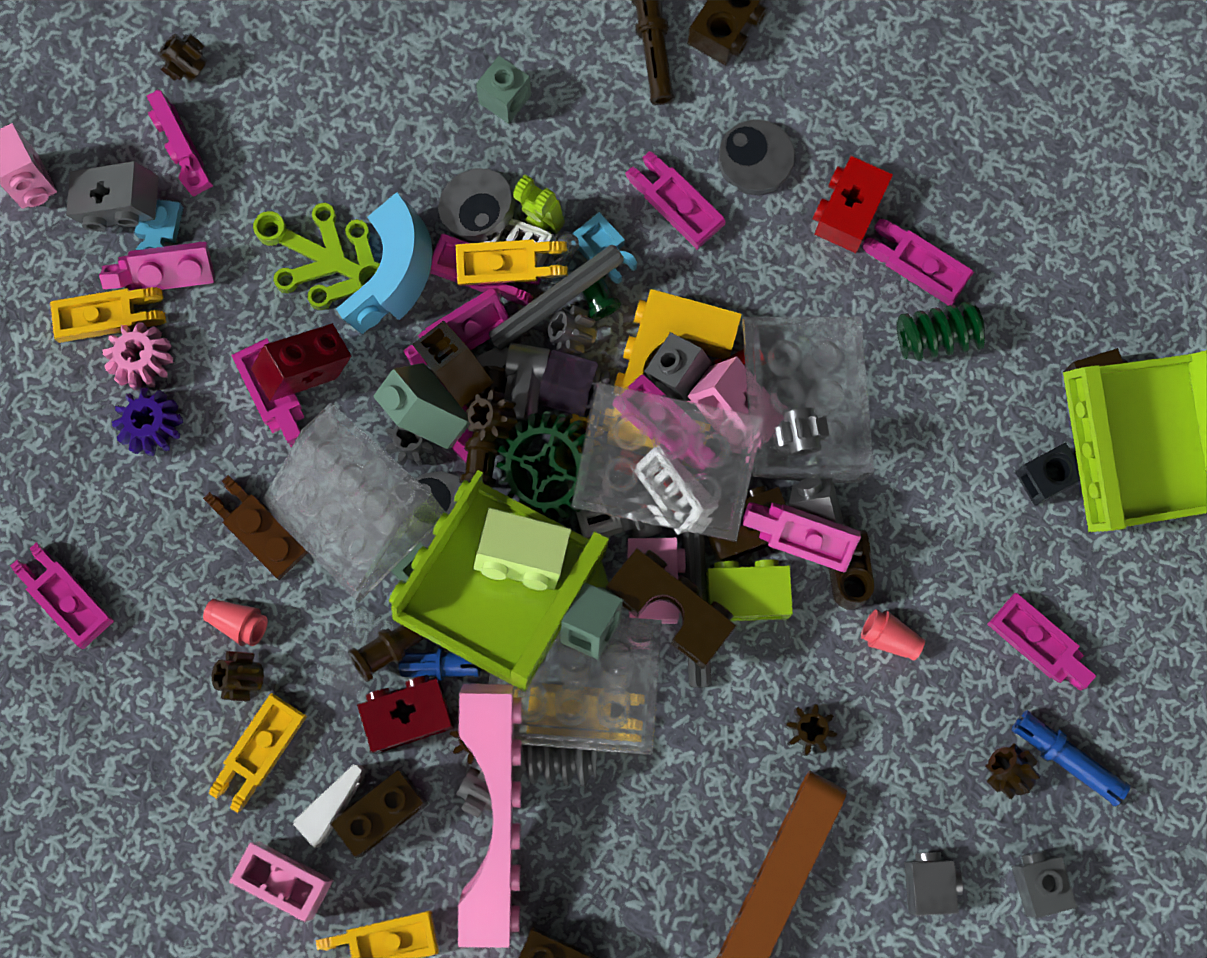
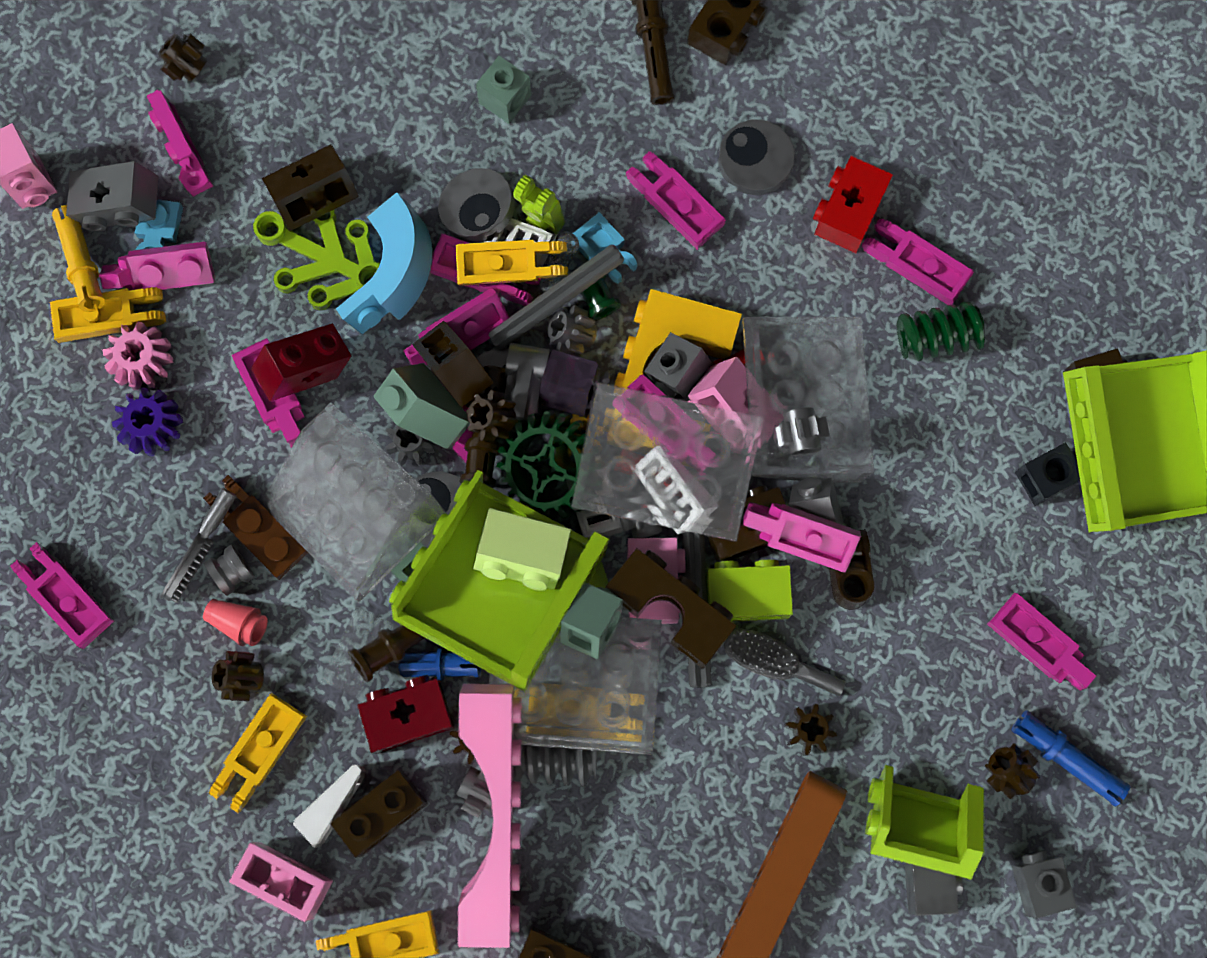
coral cone [861,609,925,661] -> none
none -> yellow pin [52,205,105,312]
none -> flat silver piece [160,488,236,603]
none -> flat silver wheel [204,544,255,596]
none -> dark brown brick [262,144,359,231]
none -> flat silver piece [724,628,846,696]
none -> lime panel [865,765,984,879]

